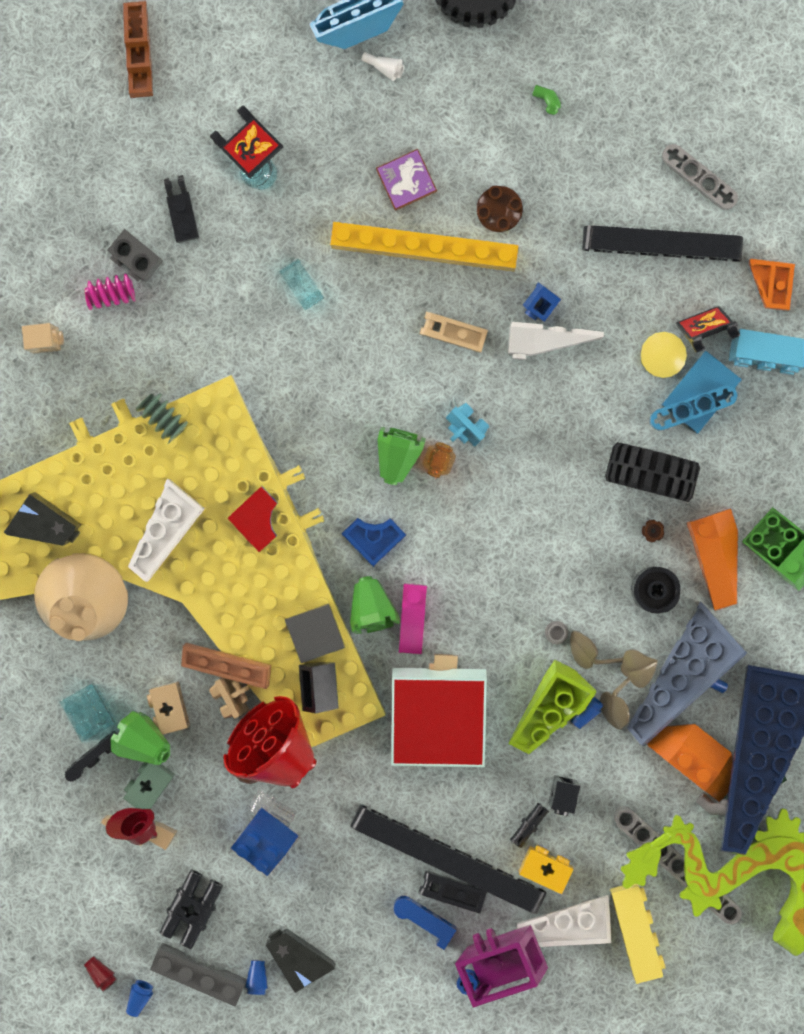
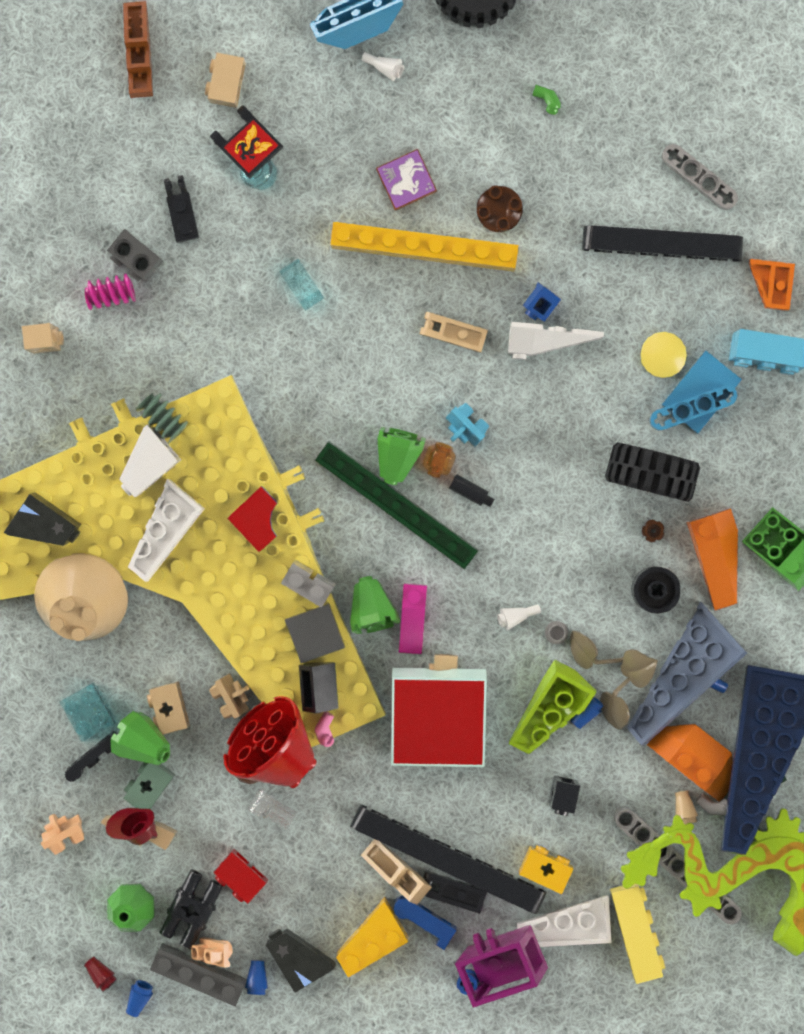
nougat tile [181,643,271,689] -> none
blue brick [231,807,299,876] -> none
blue tile [341,518,406,567] -> none
black pin [510,802,550,848] -> none
flag [676,306,741,353] -> none
none -> light nougat hips [41,814,84,855]
none -> bright green cone [107,884,155,932]
none -> white slope [119,424,181,497]
none -> light nougat hips [191,937,233,968]
none -> tan brick [205,53,246,108]
none -> red piece [213,849,268,904]
none -> light grey piece [281,560,336,608]
none -> dark green plate [315,441,478,570]
none -> bright pink arm [315,711,334,747]
none -> yellow wedge [336,897,409,978]
none -> tan slope [361,839,432,905]
none -> black cylinder [449,474,495,507]
none -> white cone [497,604,541,631]
none -> tan cone [675,790,698,824]

